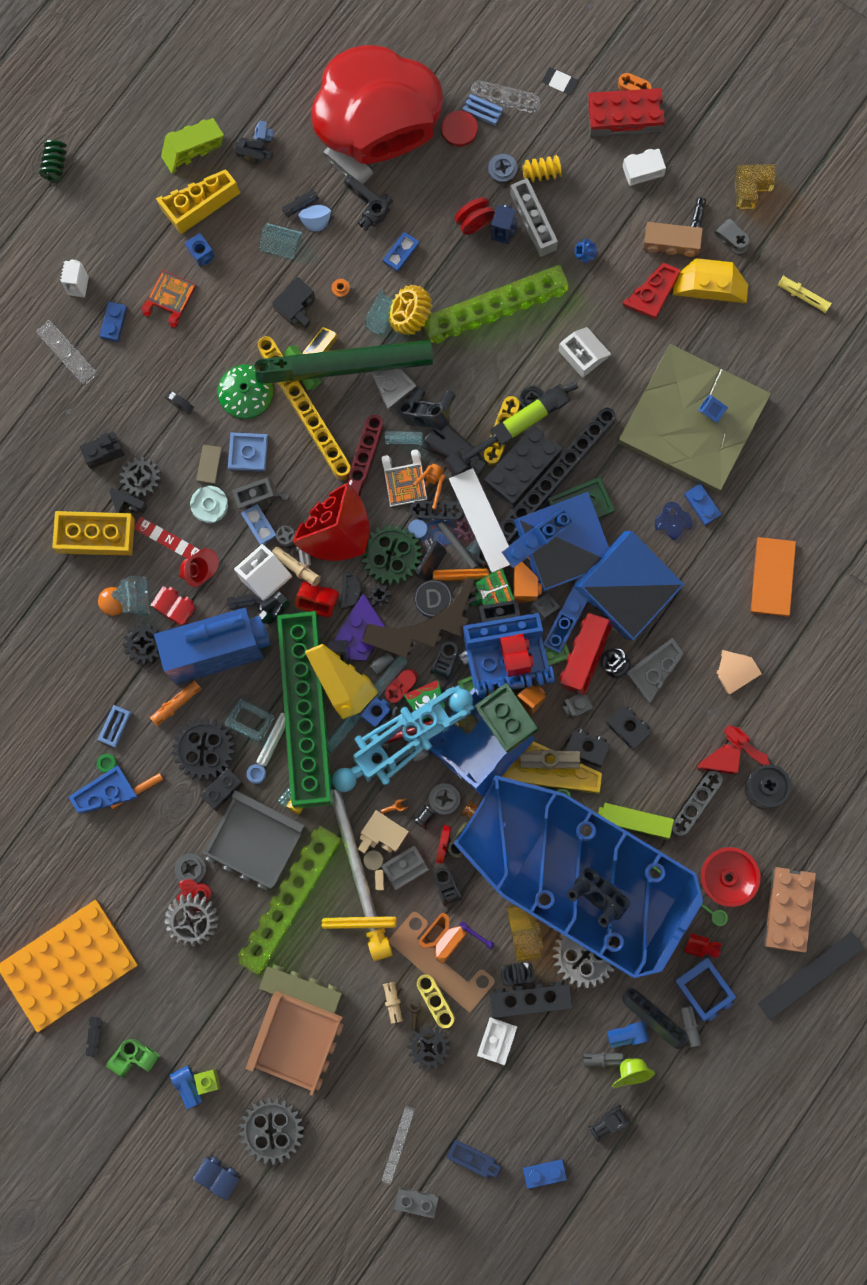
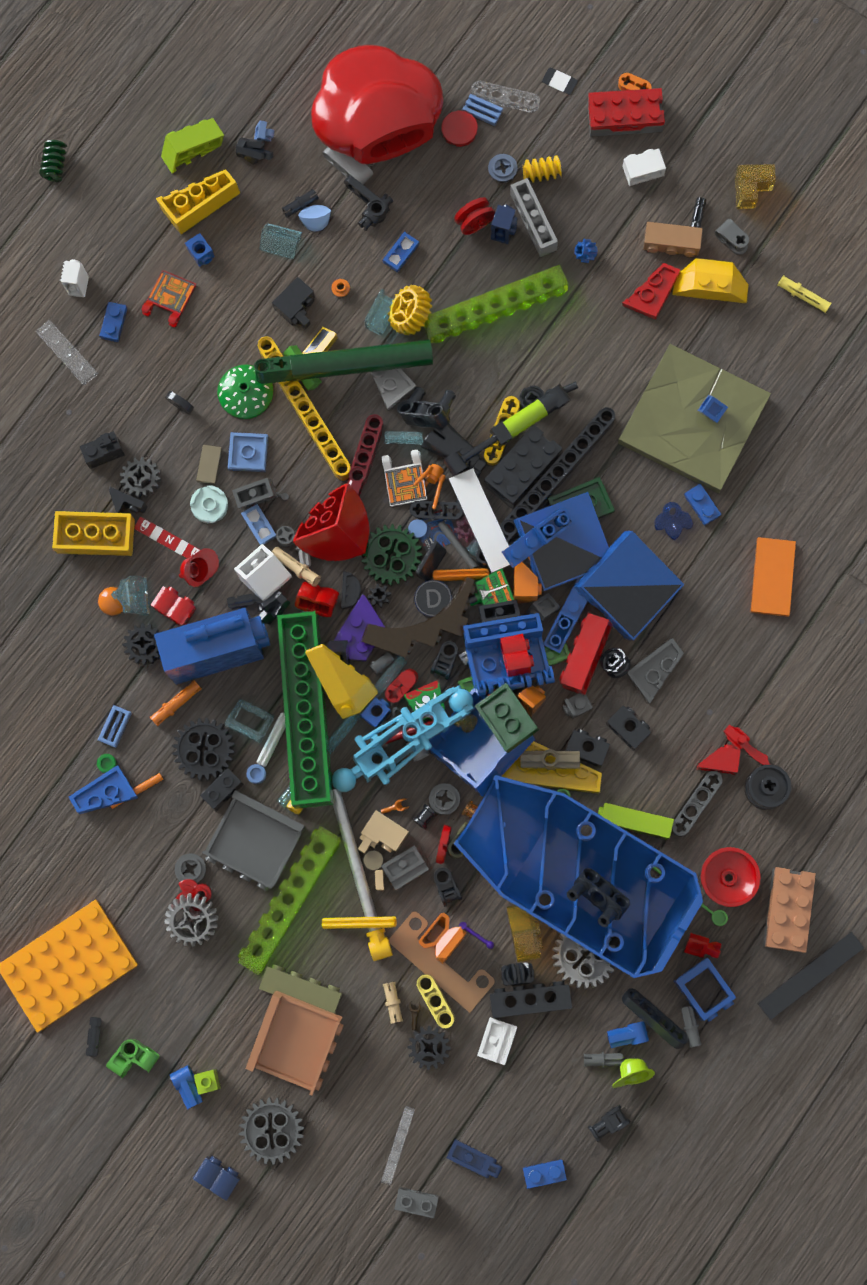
white slope [559,327,611,378] -> none
light nougat slope [716,650,762,694] -> none

